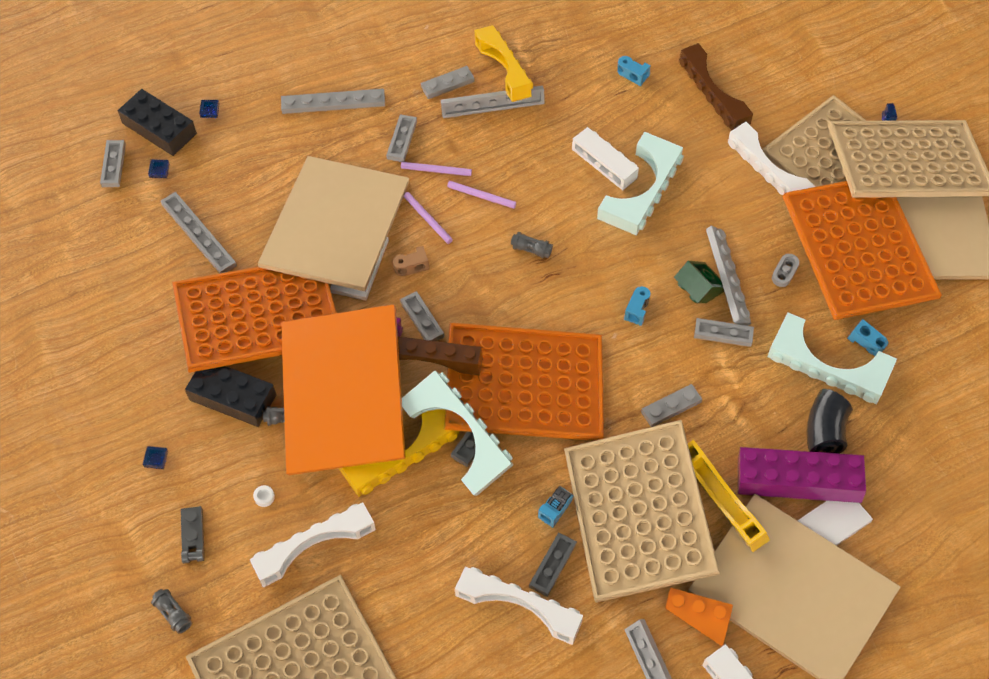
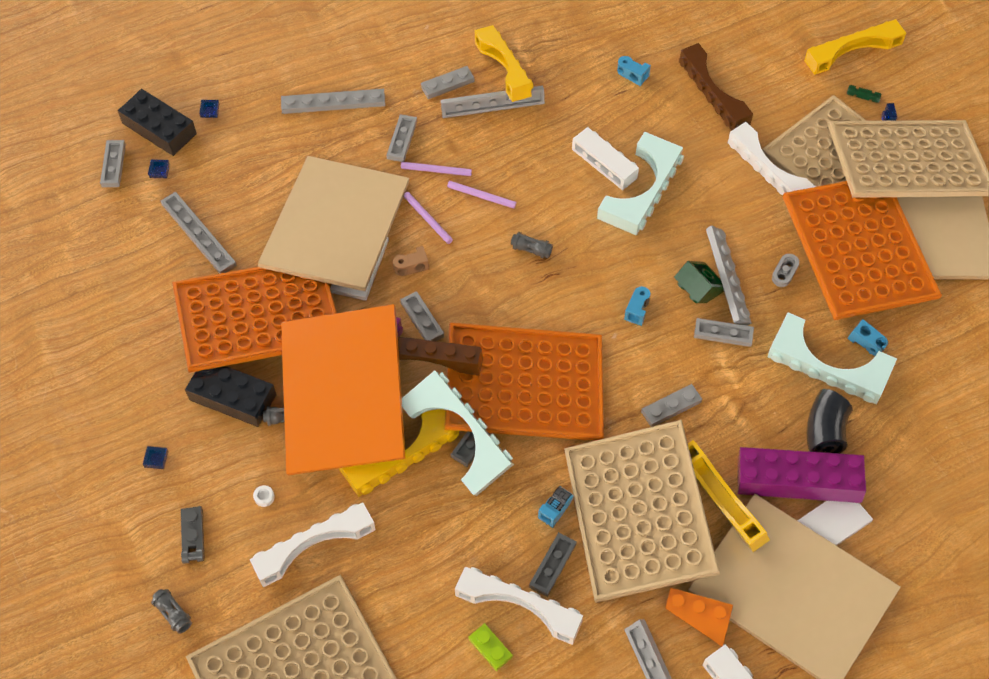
none -> lime plate [468,623,513,671]
none -> yellow arch [804,19,906,75]
none -> dark green axle [847,85,882,103]

